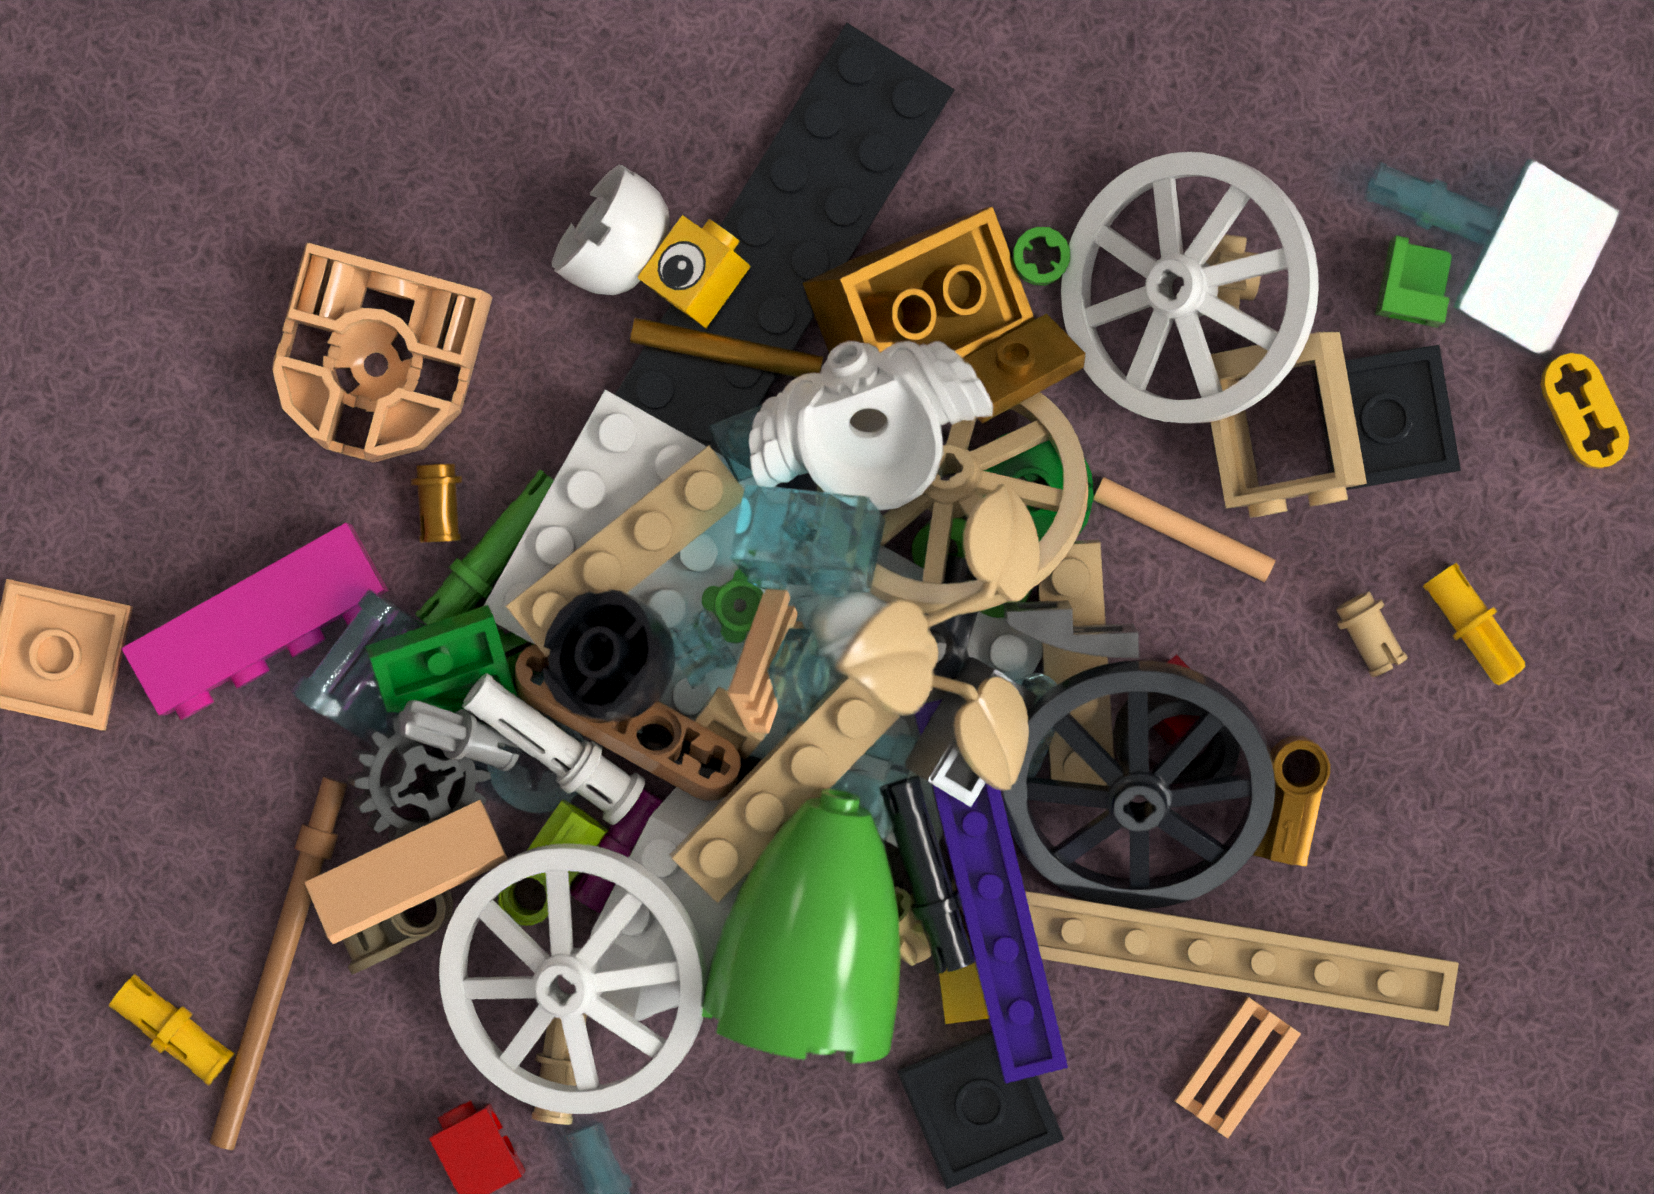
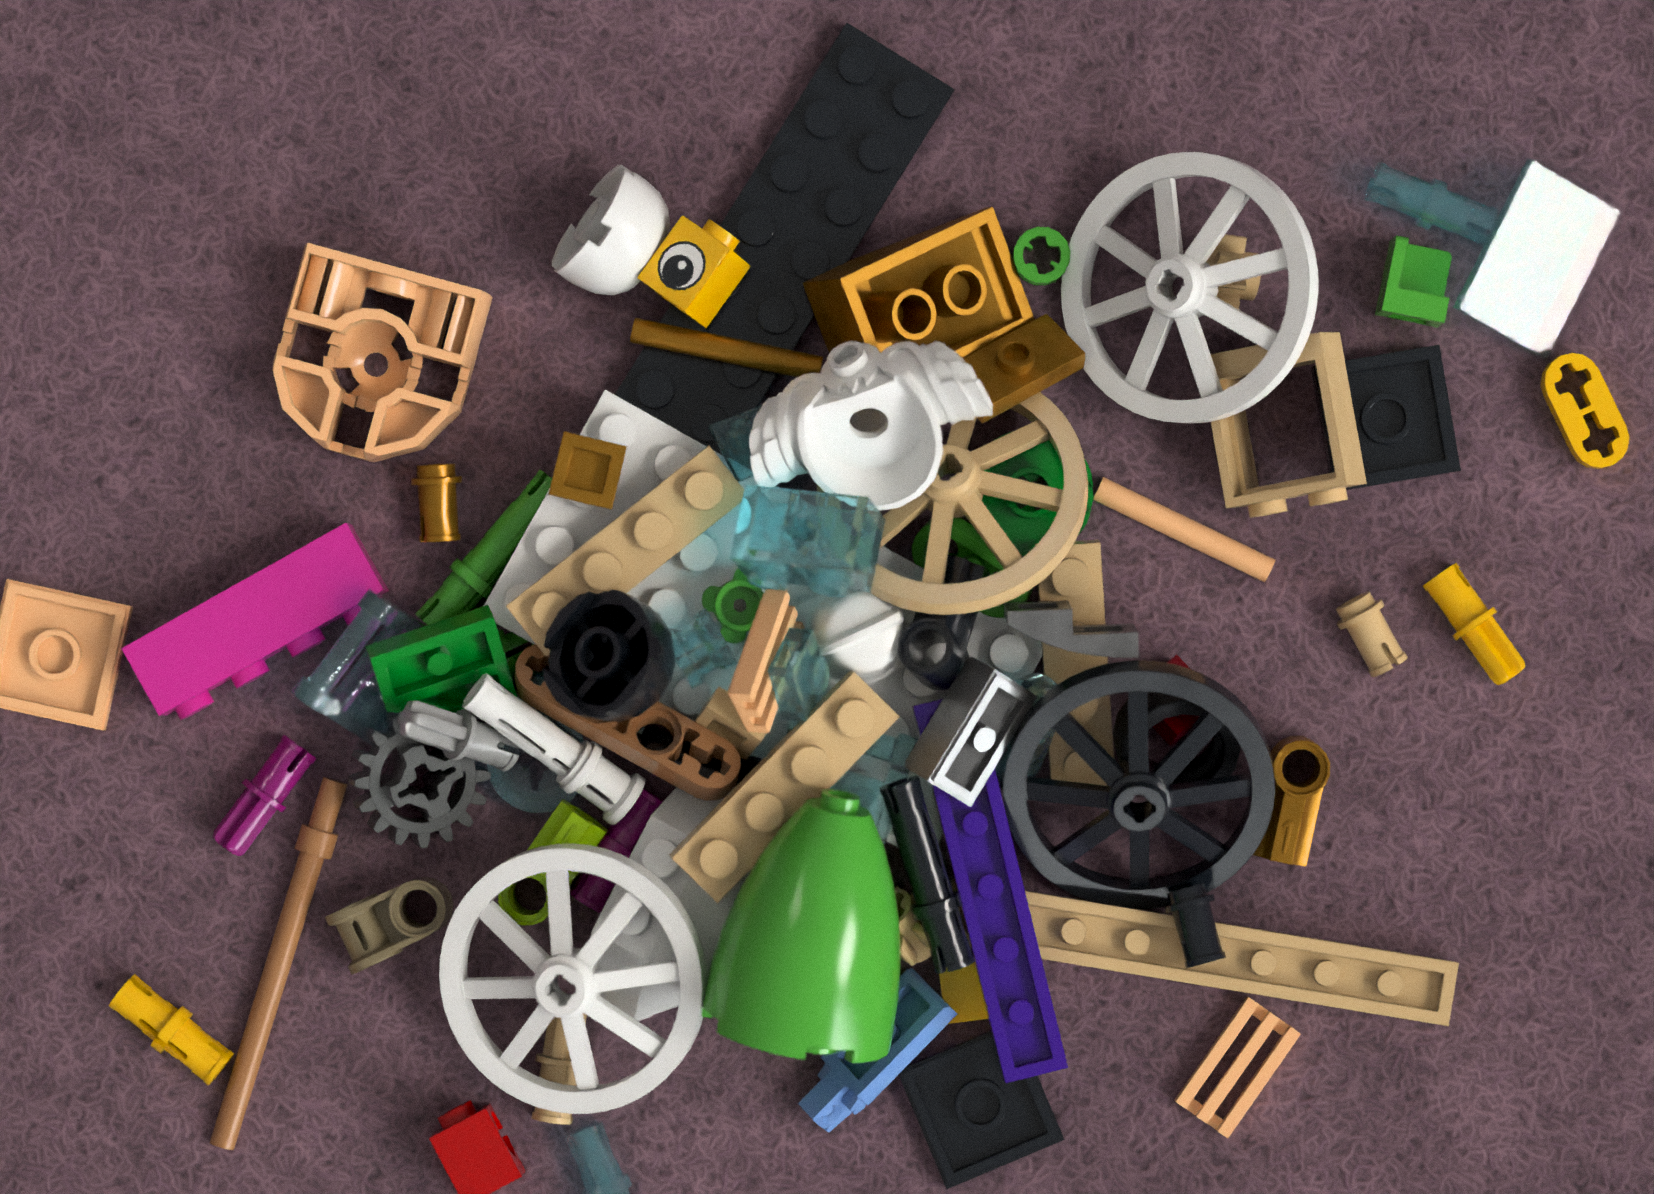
light nougat tile [304,800,508,944] -> none
tan plant [836,484,1040,790] -> none
none -> magenta axle [213,735,317,856]
none -> pearl gold plate [549,431,627,510]
none -> medium blue hinge [798,968,957,1132]
none -> black pin [1164,883,1226,968]

